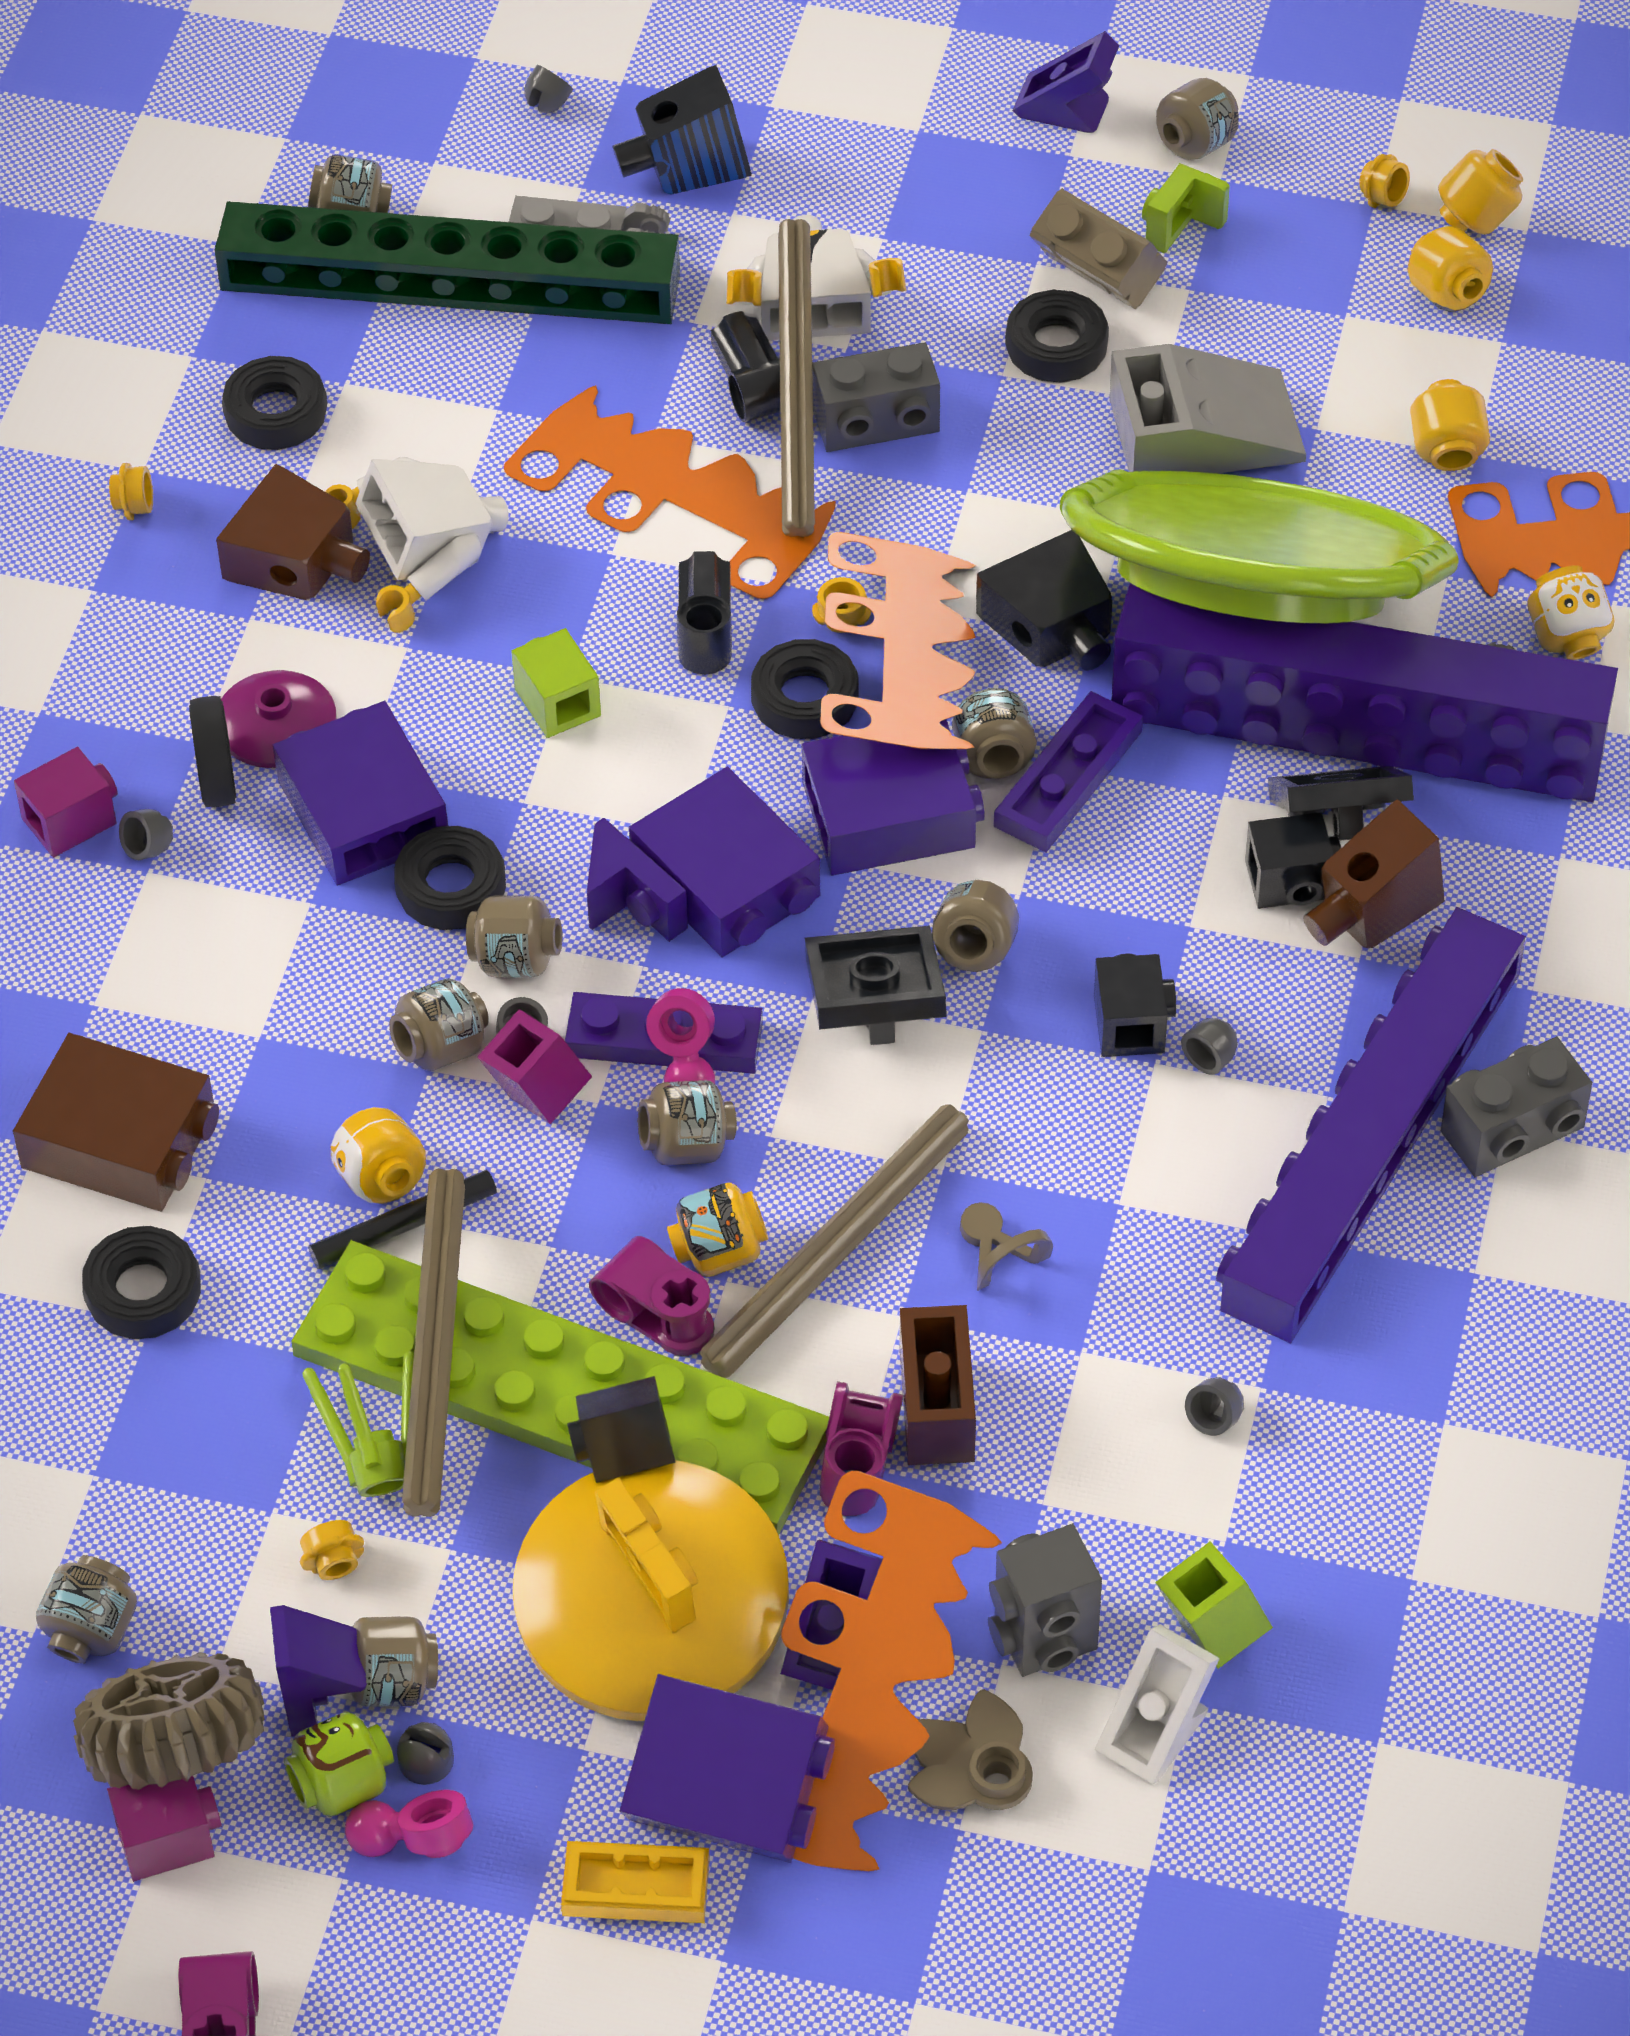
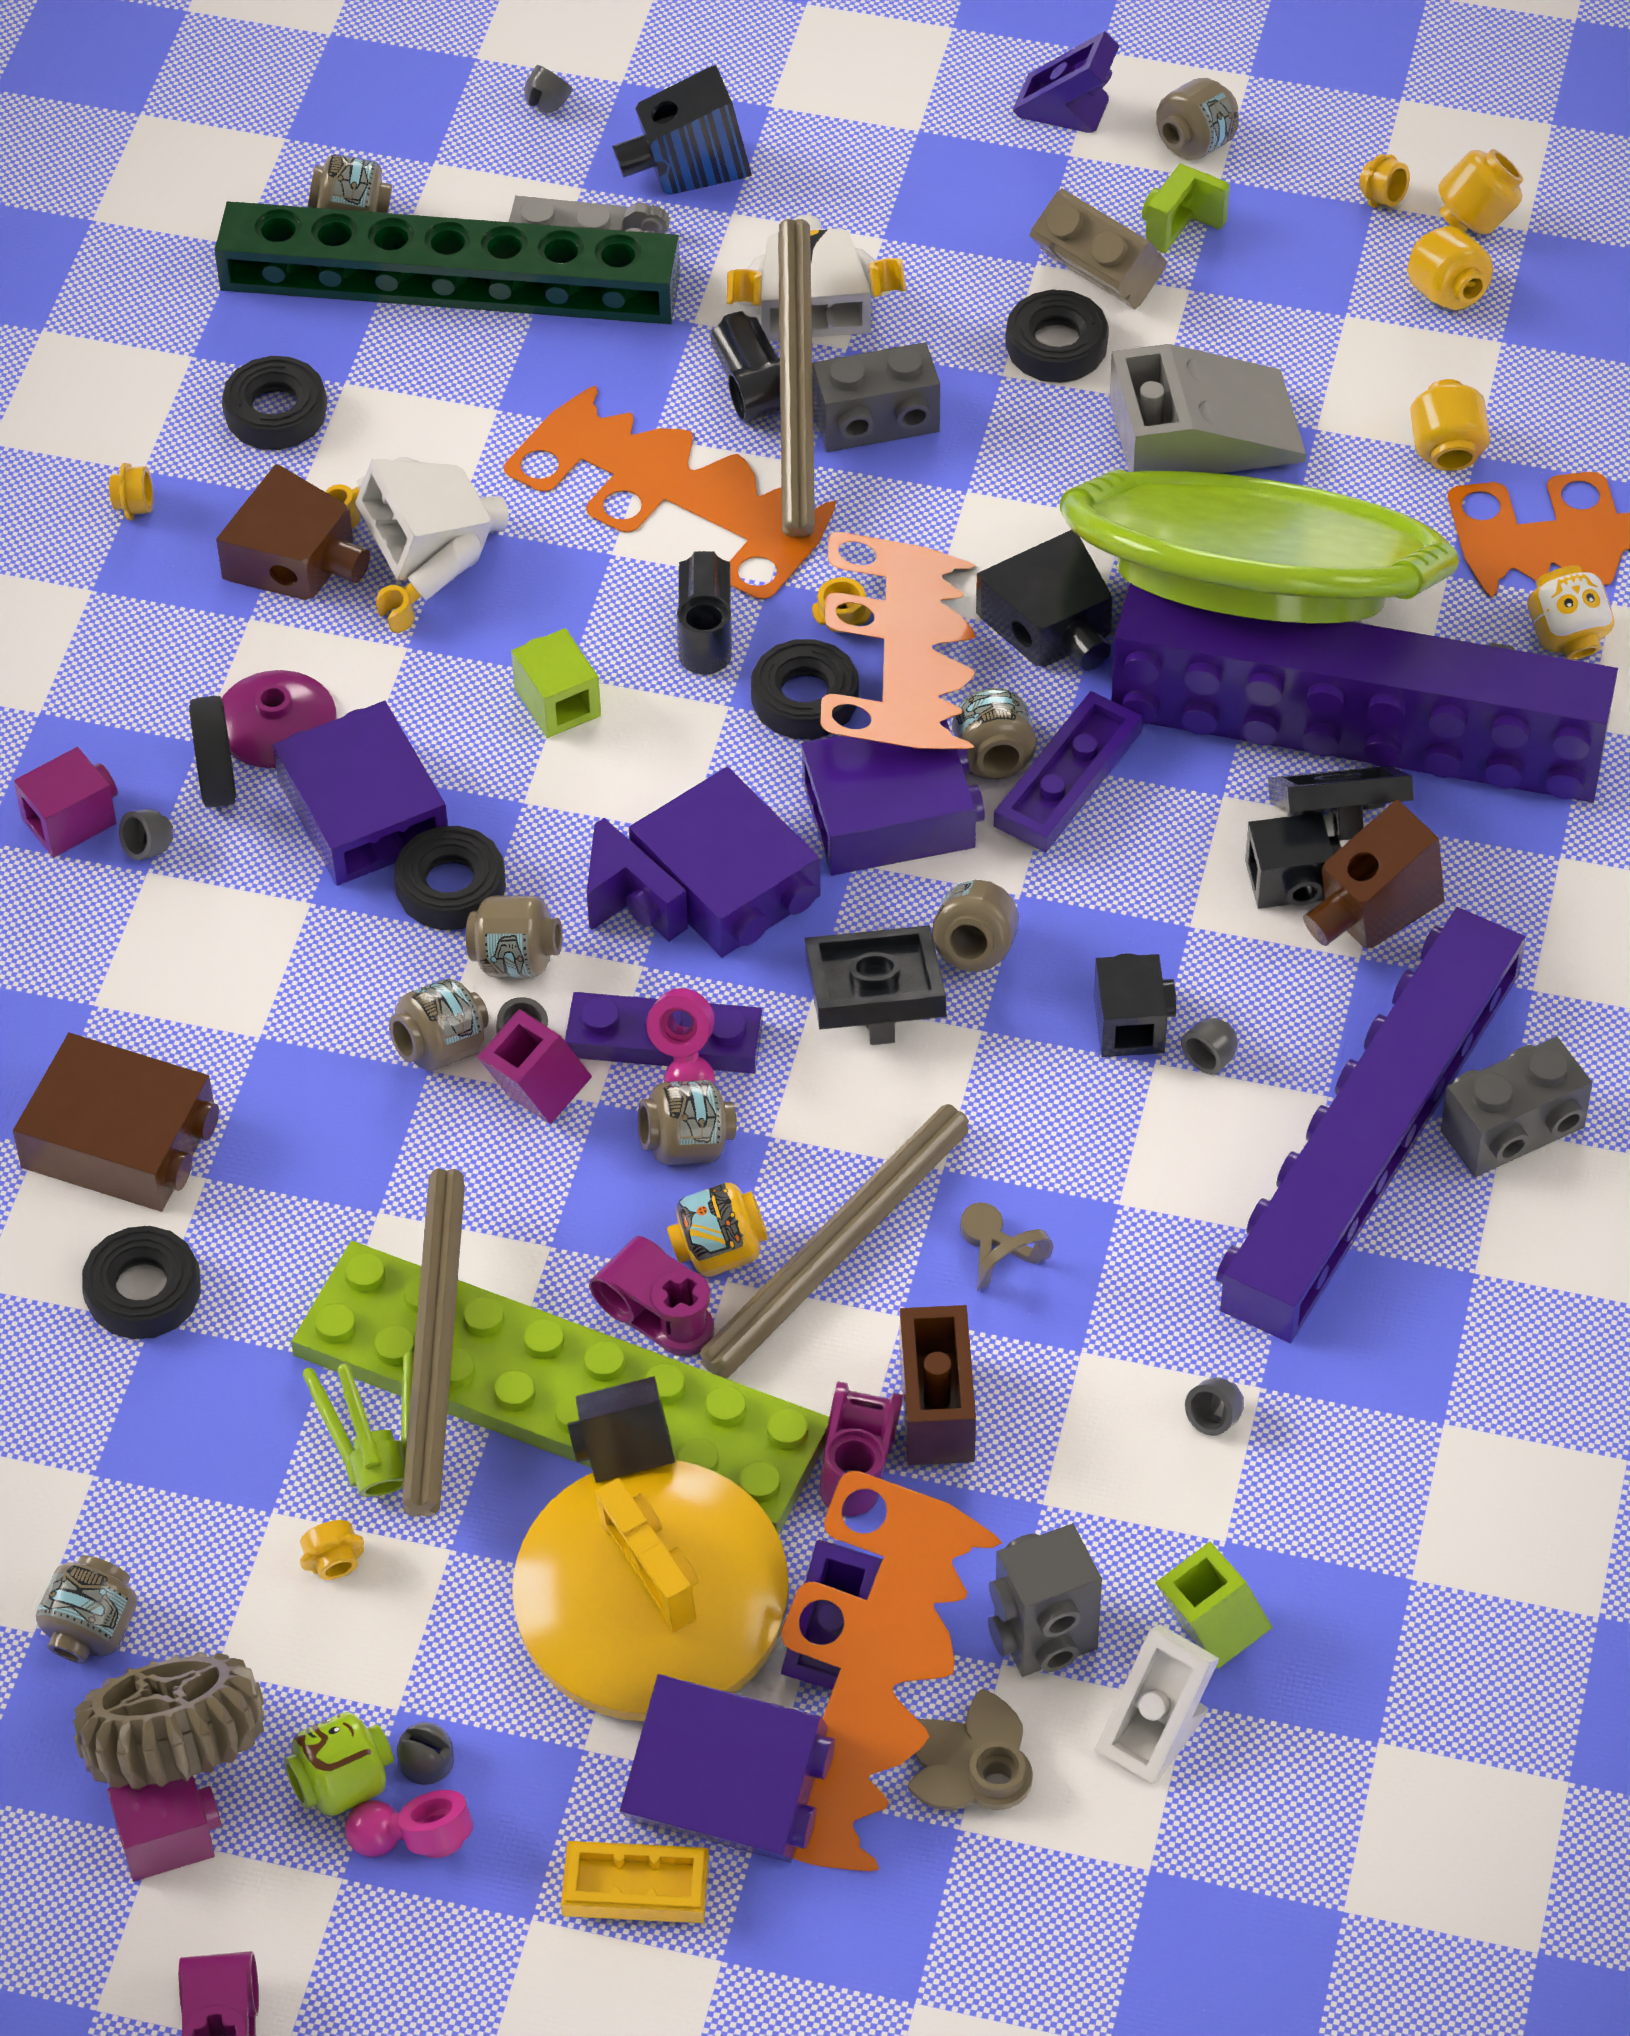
dark purple slope [270,1605,367,1737] -> none
black bar [308,1169,497,1269] -> none
yellow head [330,1107,426,1204] -> none
dark tan head [351,1616,438,1707] -> none

